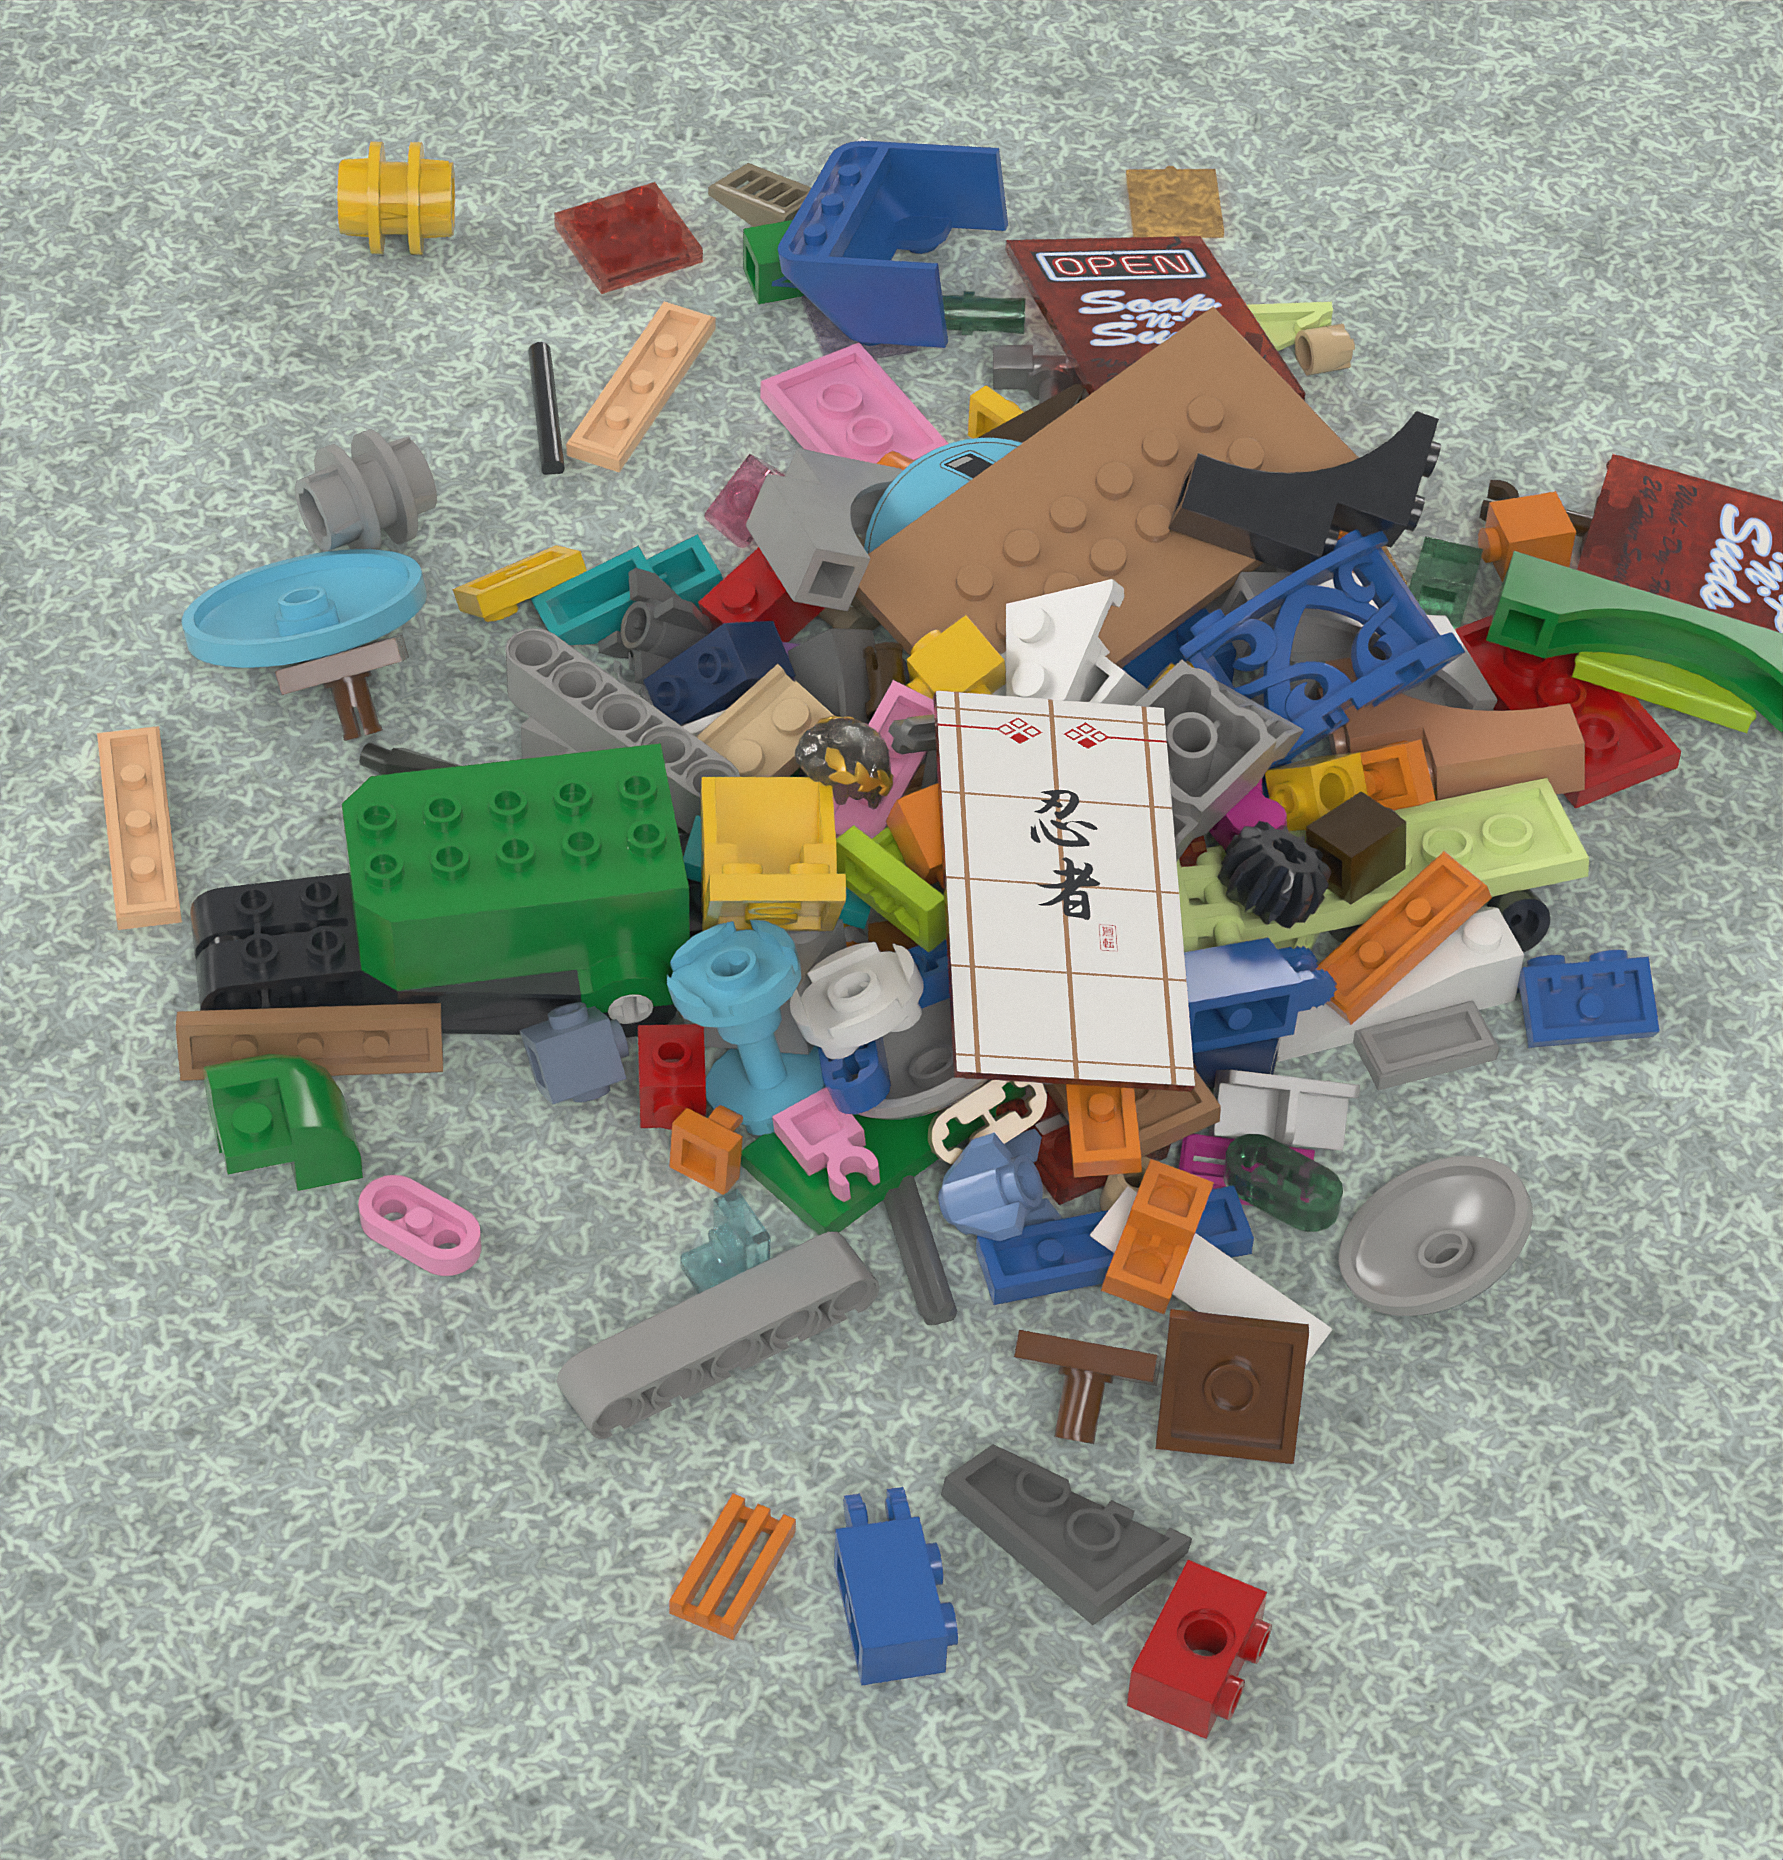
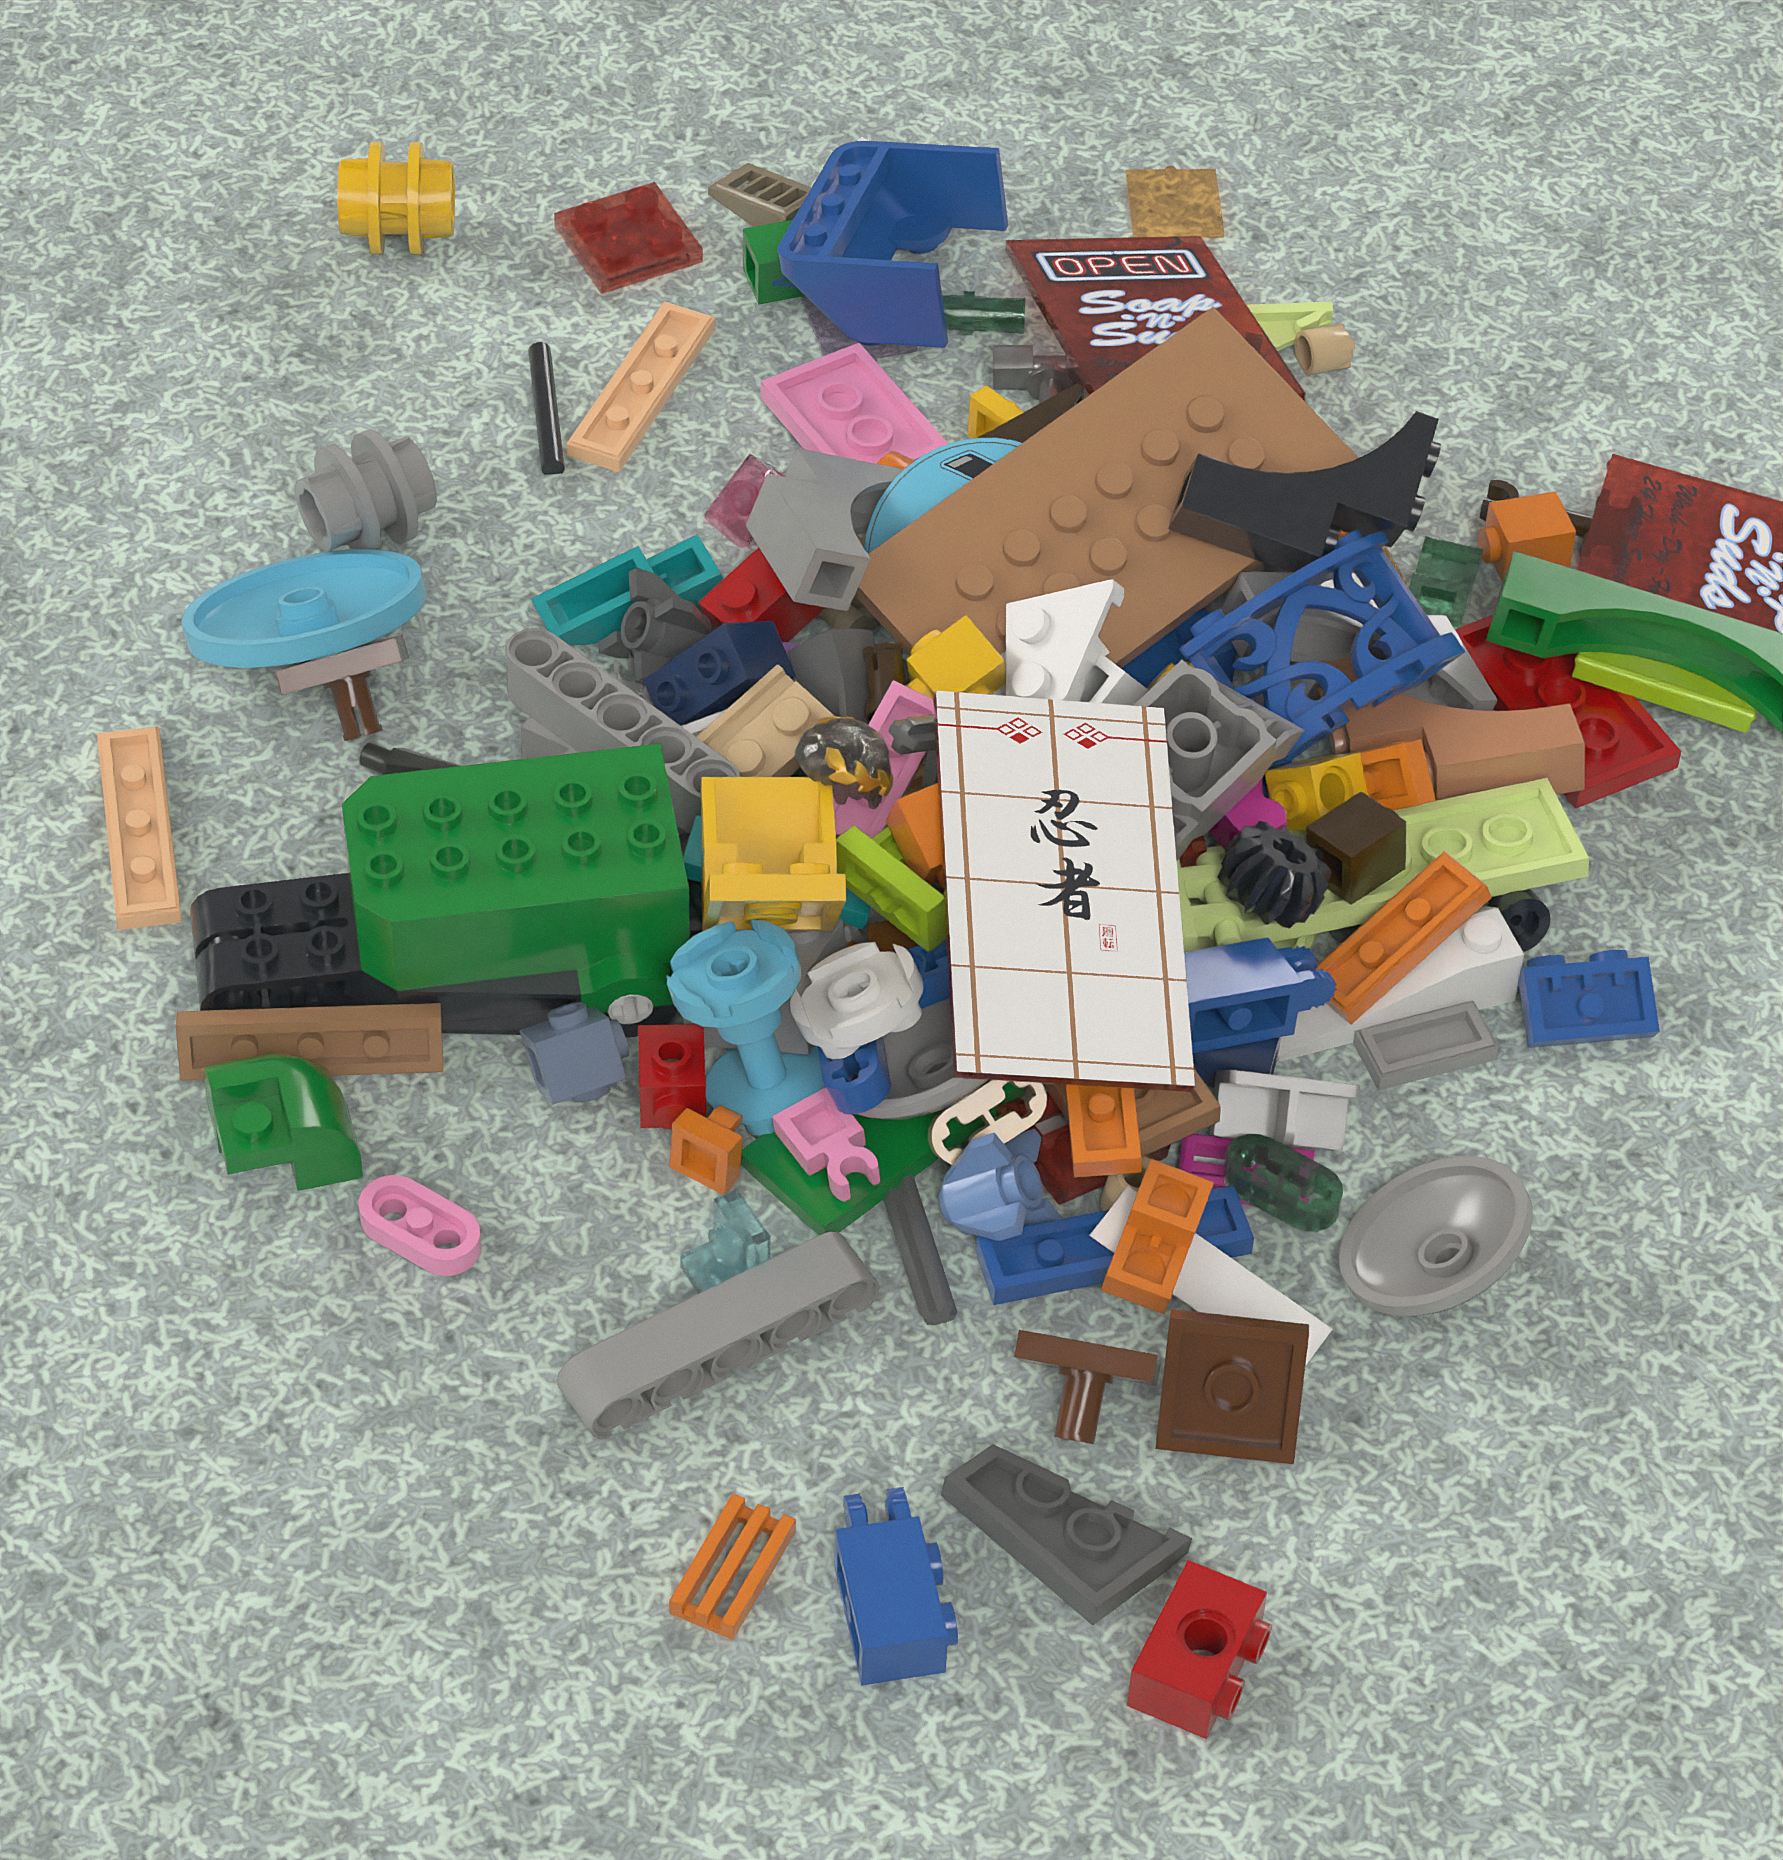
yellow plate [452,545,587,622] -> none

